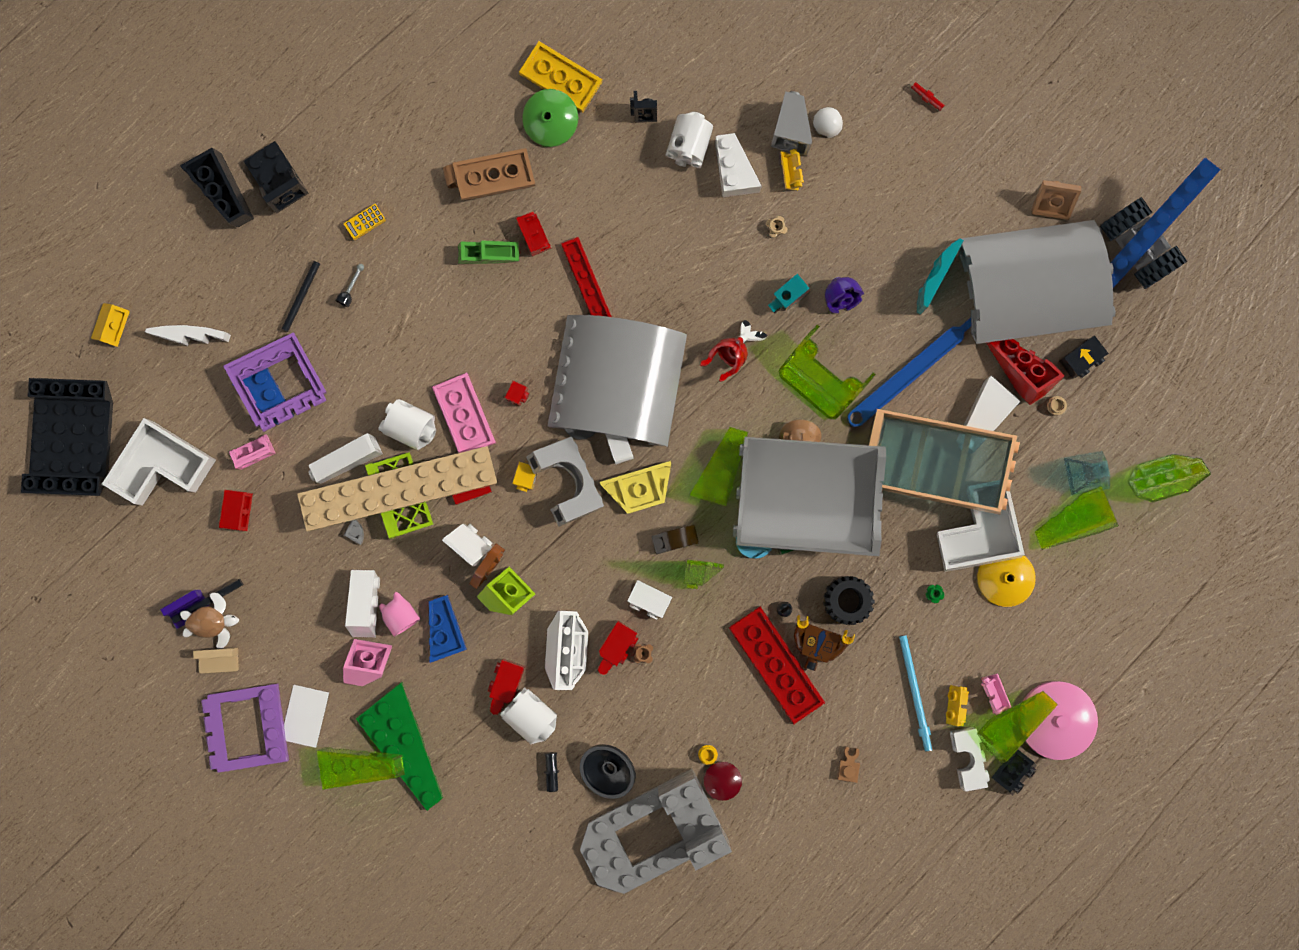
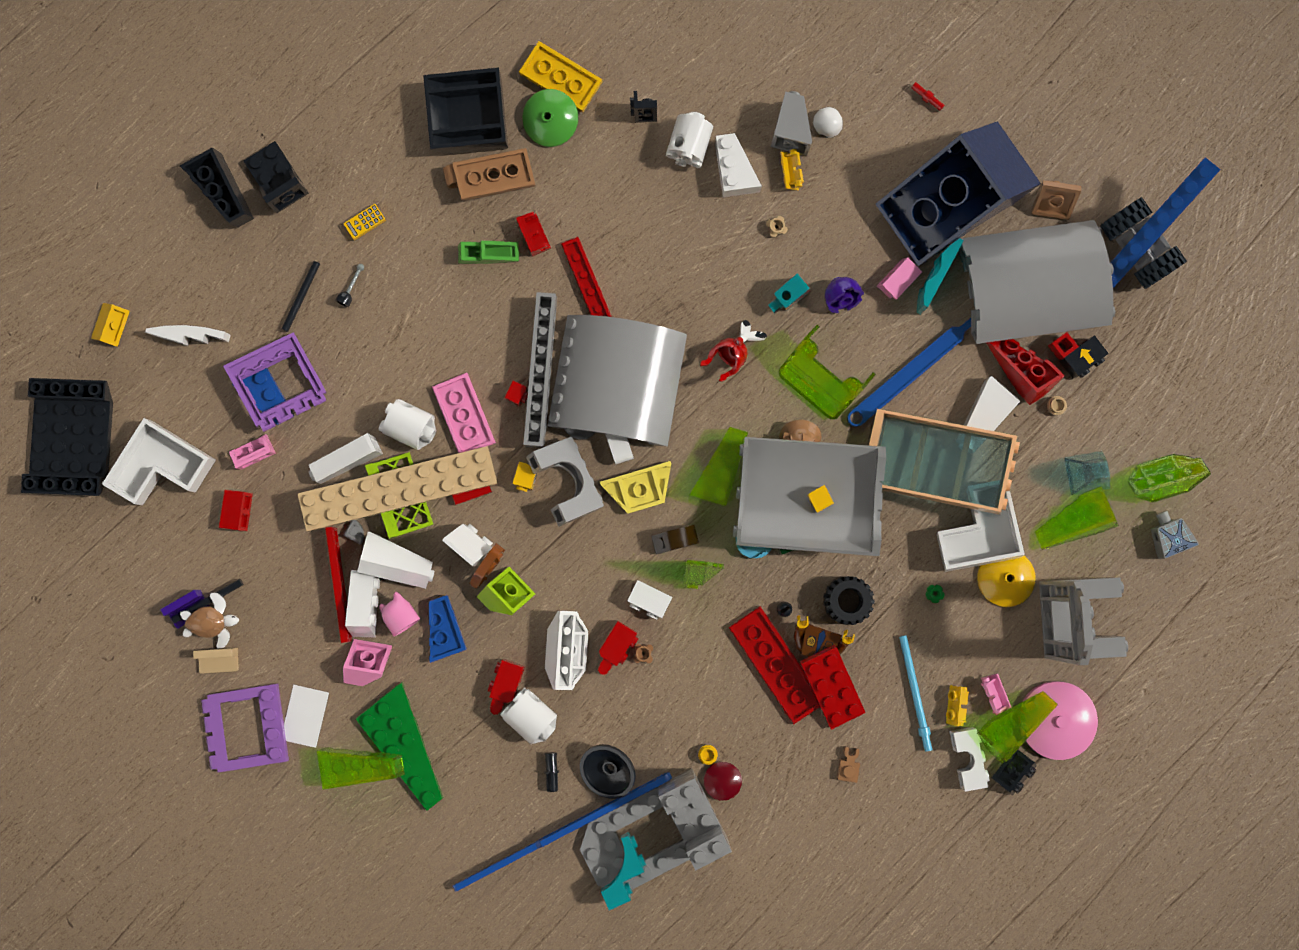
none -> red tile [325,527,352,643]
none -> white slope [357,532,434,589]
none -> black slope [423,67,508,154]
none -> blue piece [452,772,672,892]
none -> light grey brick [523,292,557,448]
none -> teal arch [601,832,646,911]
none -> red plate [800,644,866,730]
none -> yellow slope [807,485,834,513]
none -> dark blue brick [875,121,1041,266]
none -> bright pink hinge [877,257,922,300]
none -> light grey bracket [1039,578,1129,665]
none -> red plate [1048,332,1079,360]
none -> light grey torso [1151,511,1199,559]

